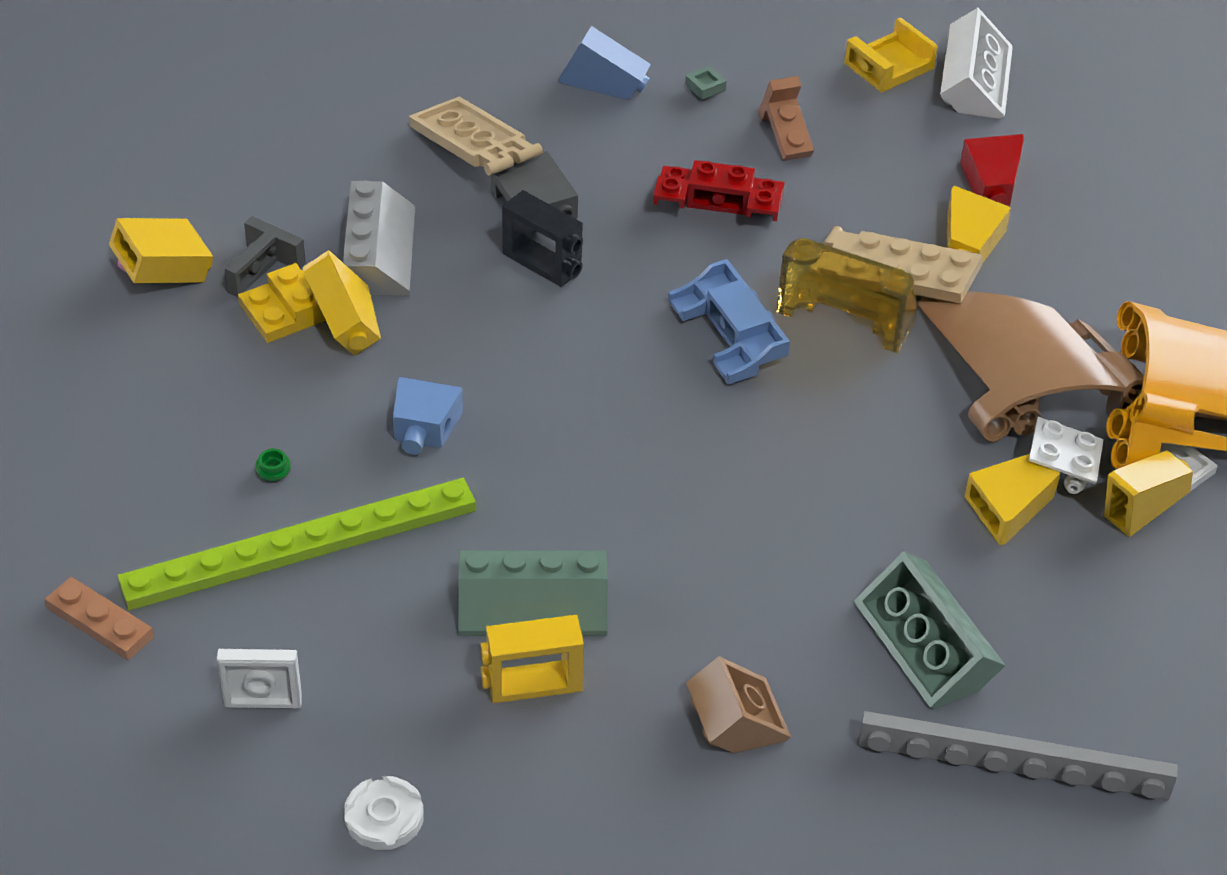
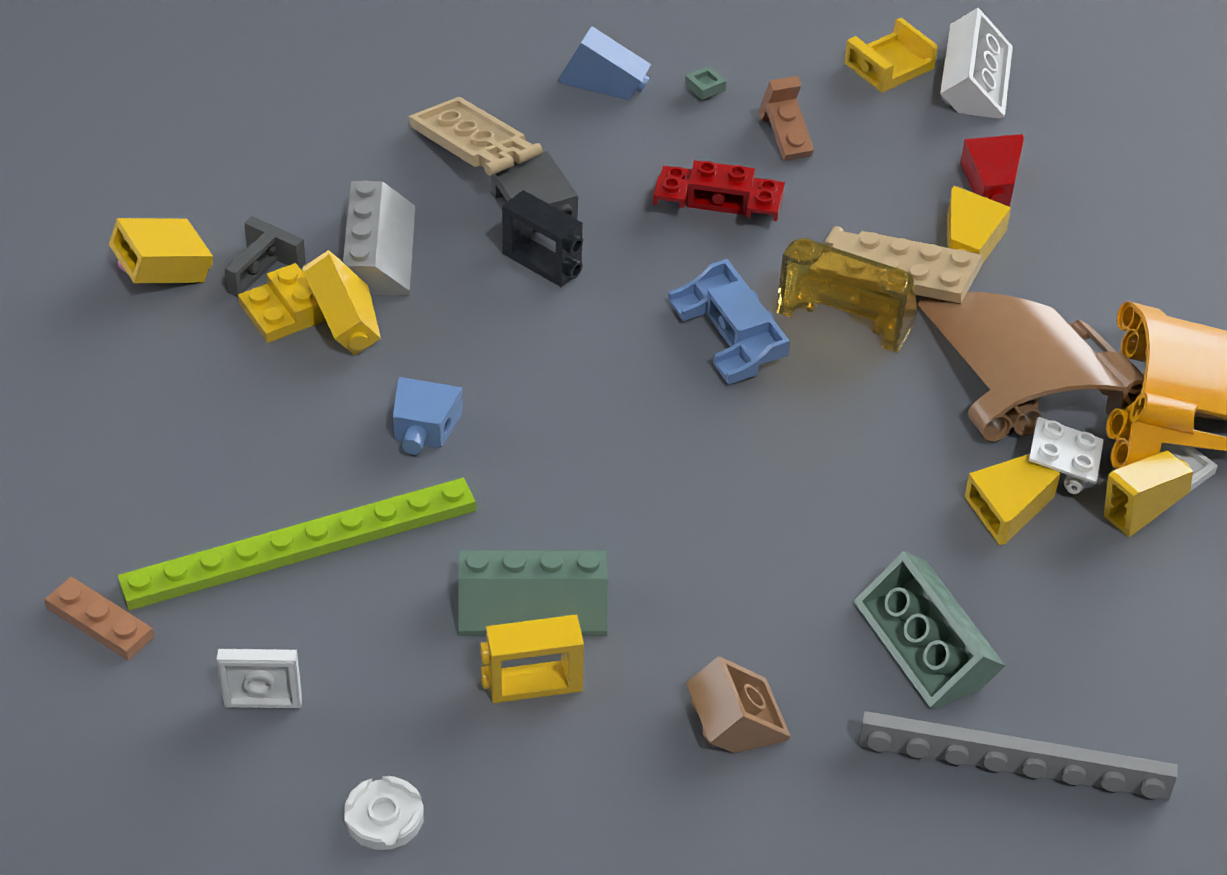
green plate [255,448,291,481] -> none

